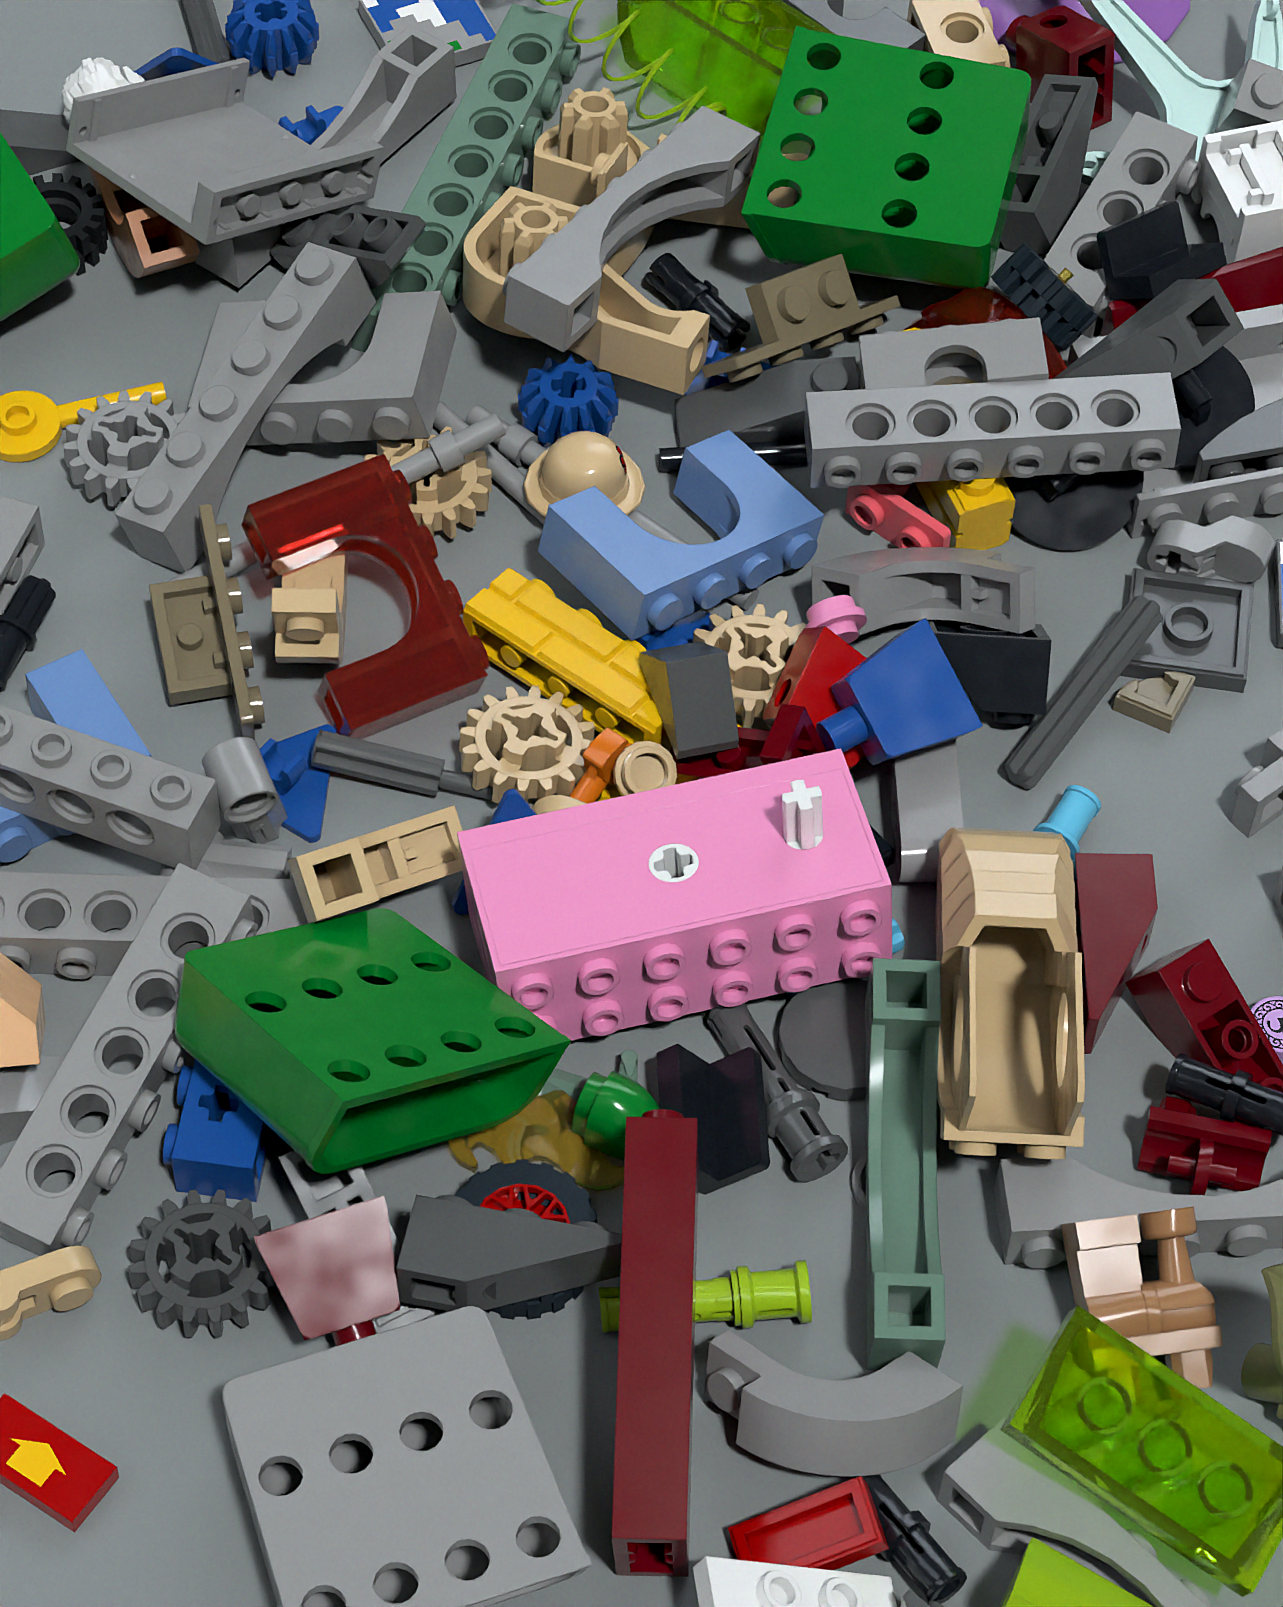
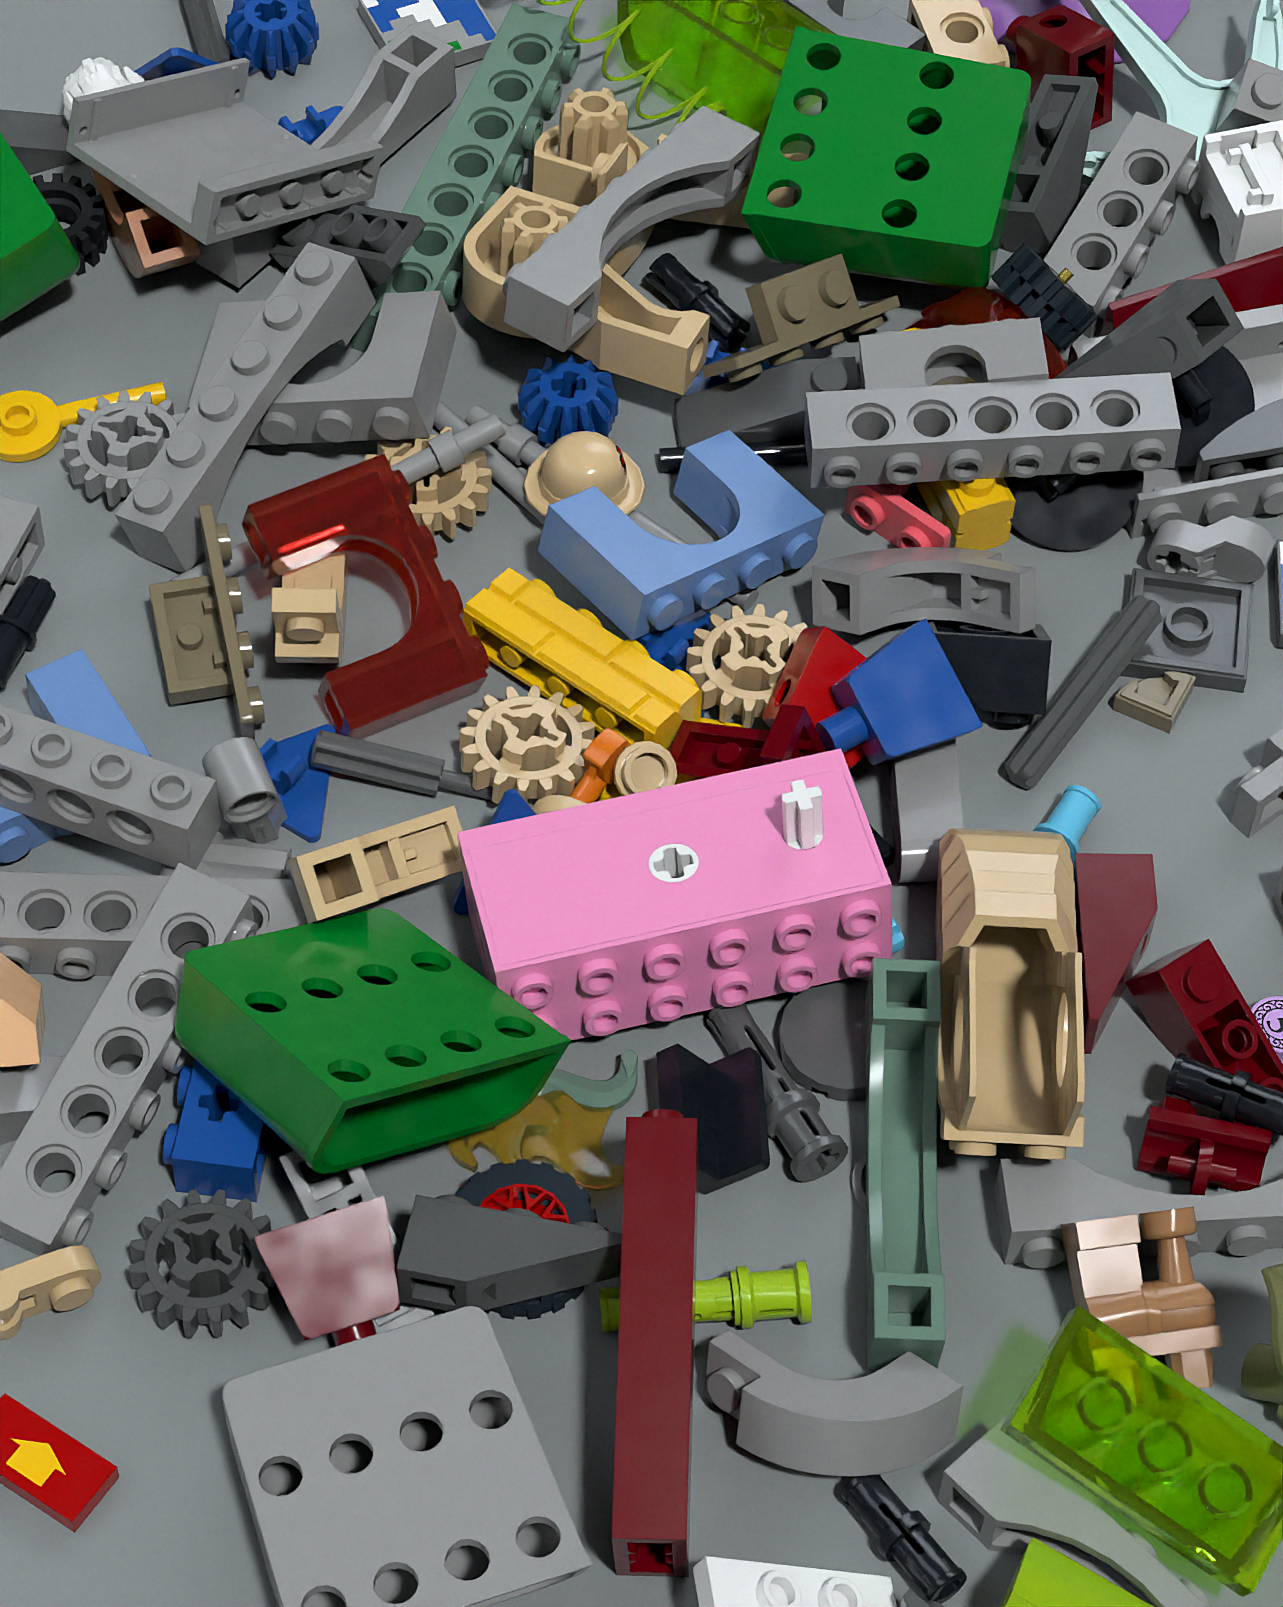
green piece [571,1071,659,1160] -> none
dark grey slope [639,641,739,759] -> none
red tile [728,1476,889,1570] -> none
bright pink plate [805,595,867,644] -> none
black panel [1096,201,1227,301] -> none

